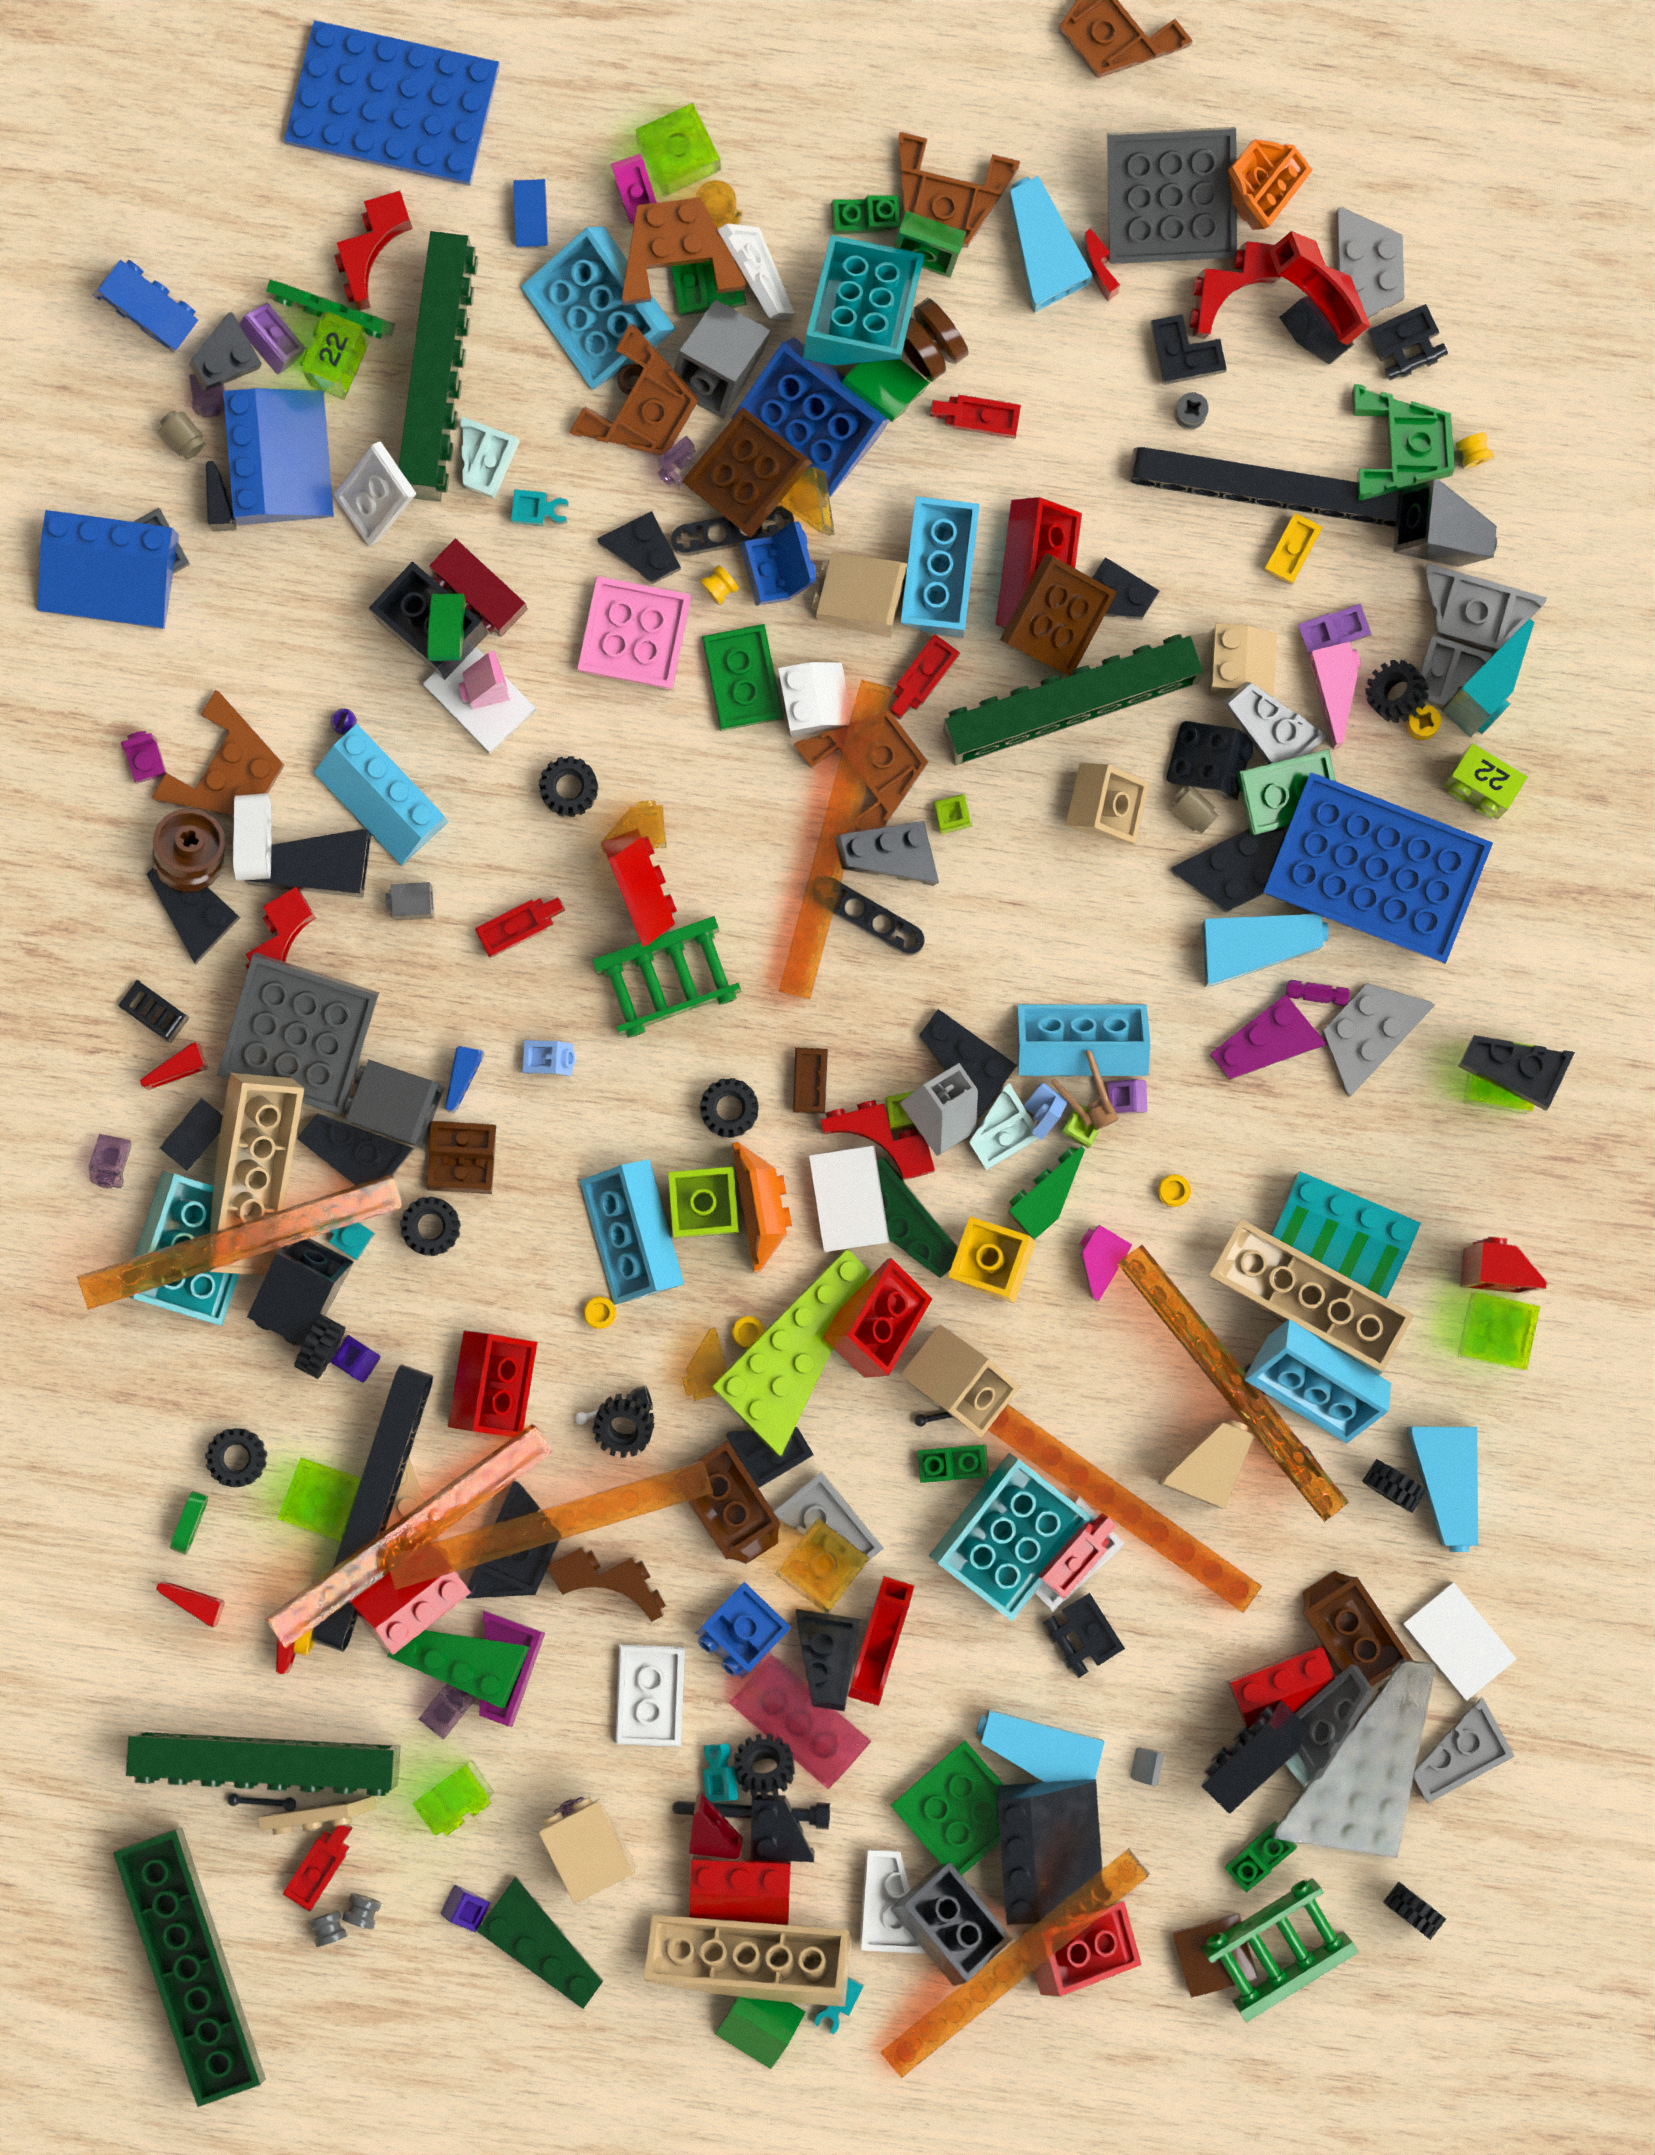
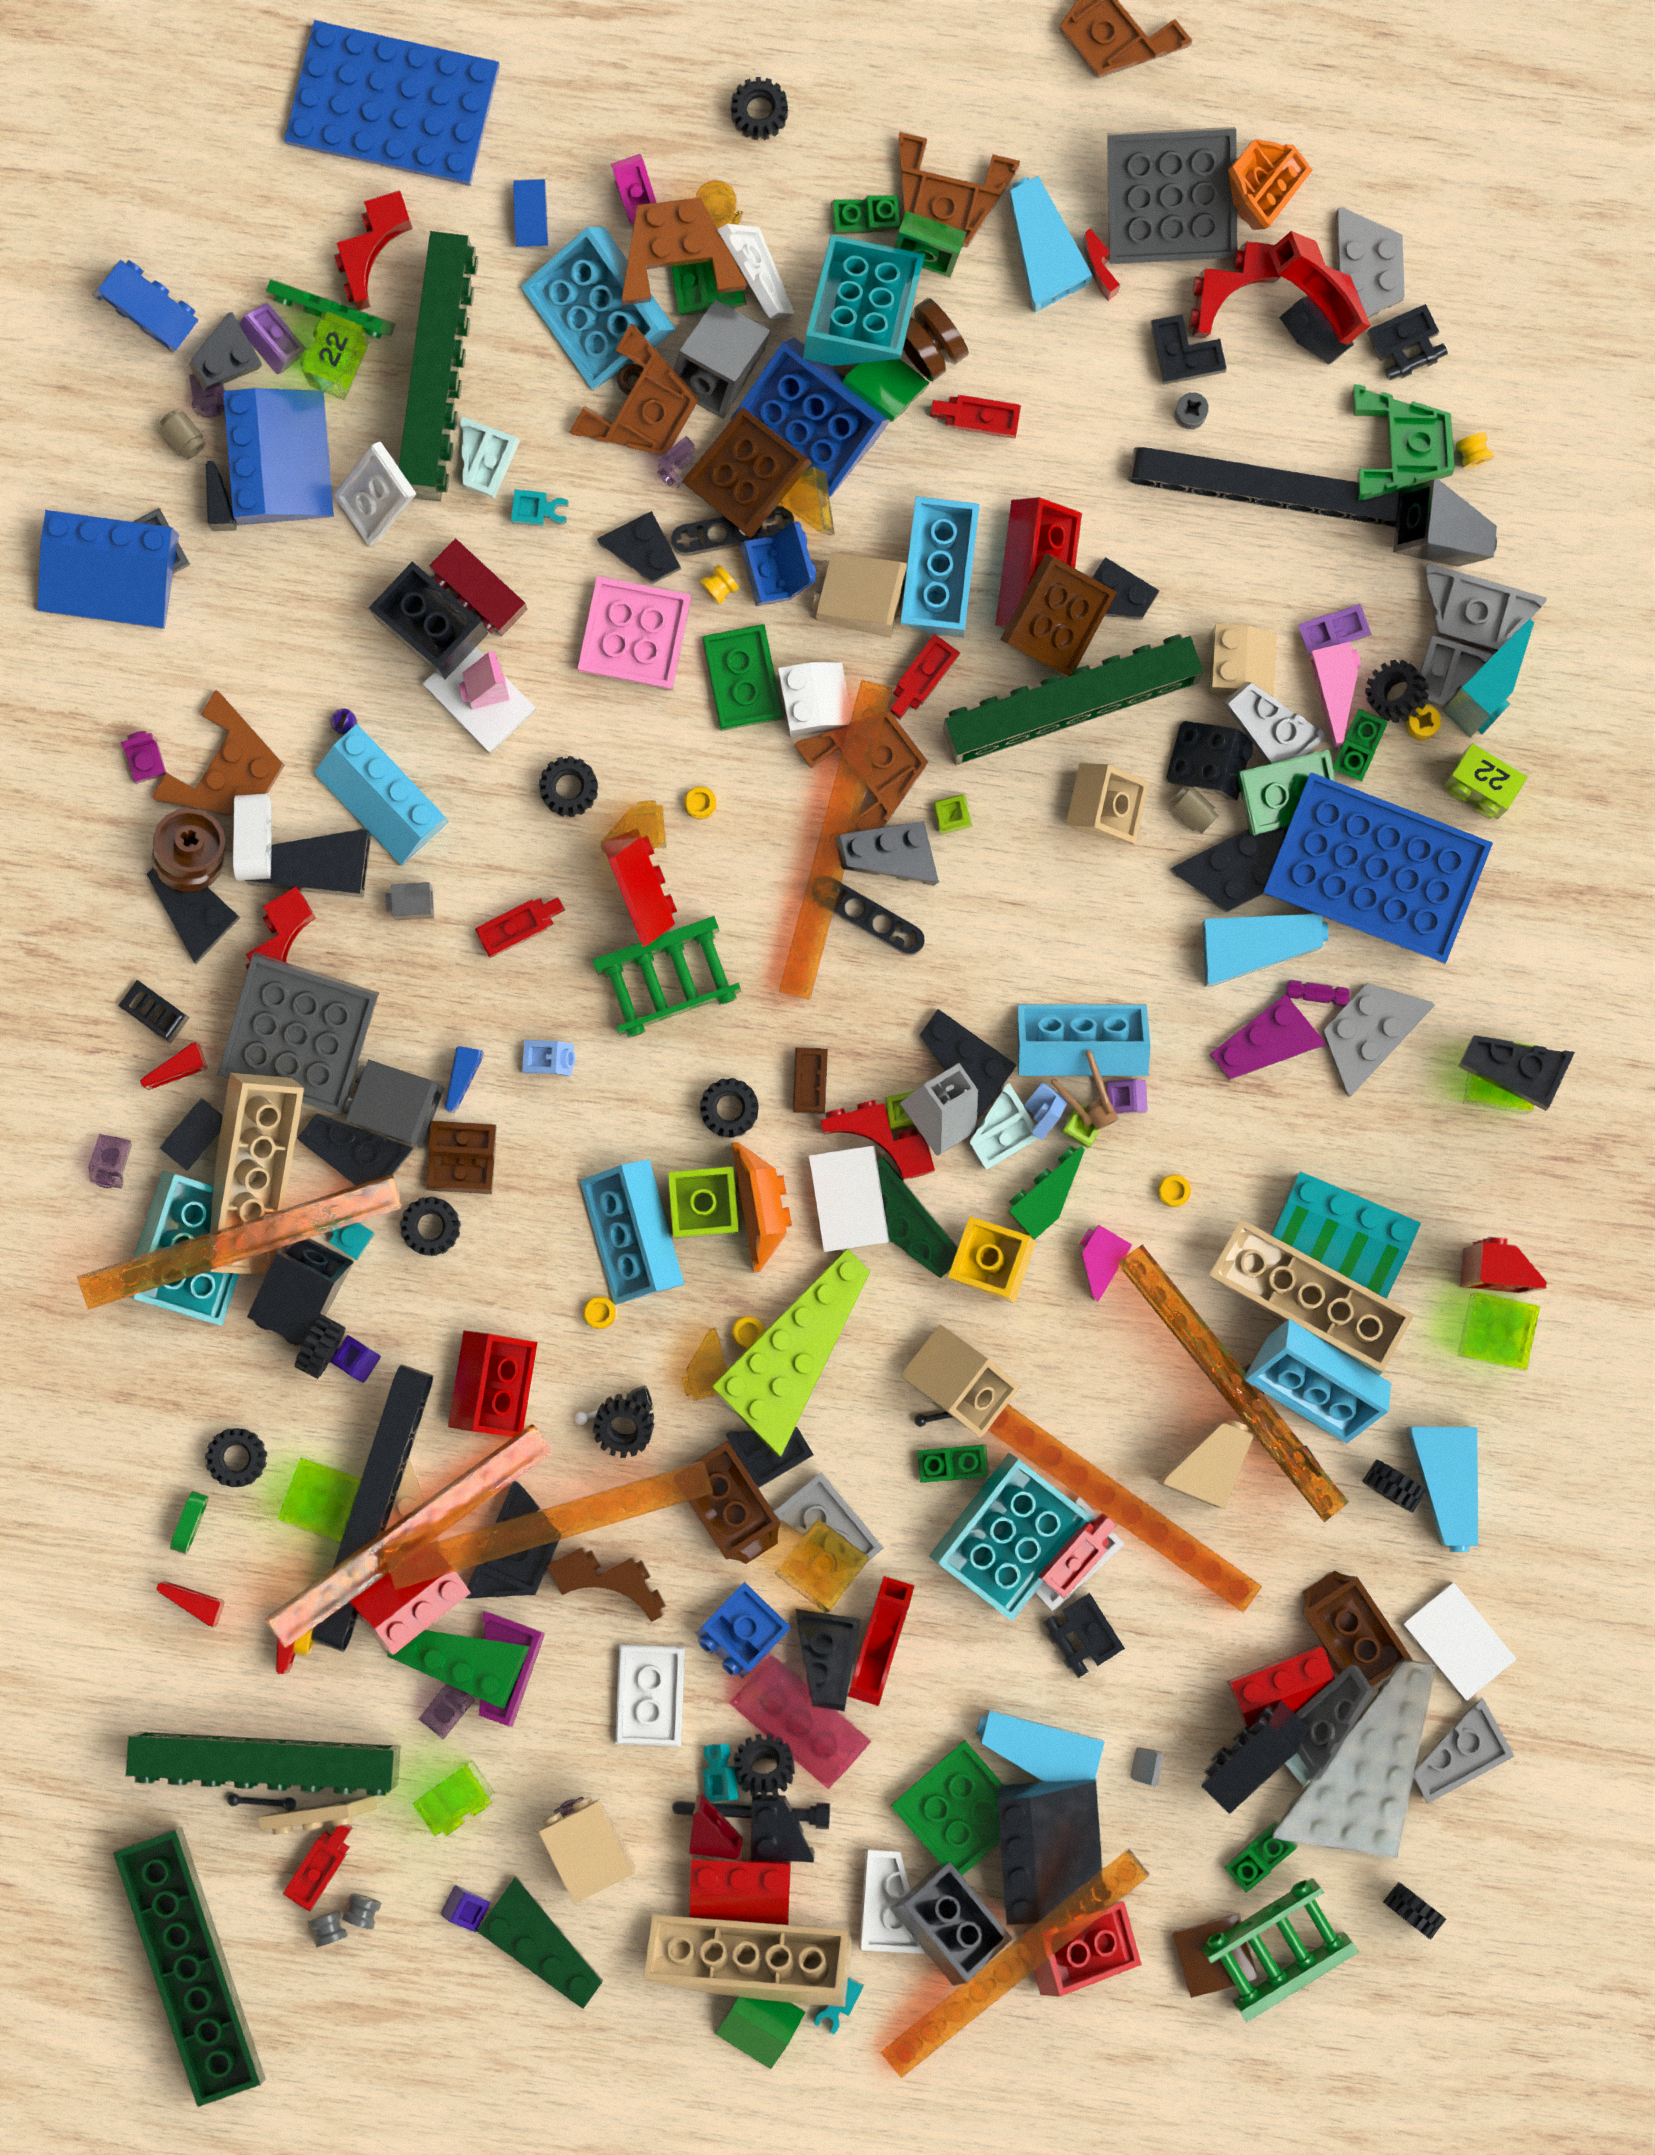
green slope [428,594,466,661] -> none
clear neon green brick [635,103,721,197] -> none
red slope [823,1258,933,1378] -> none
yellow plate [1264,513,1323,585] -> none
none -> yellow tile [684,786,717,820]
none -> black tyre [731,77,788,140]
none -> green slope [1333,709,1388,782]

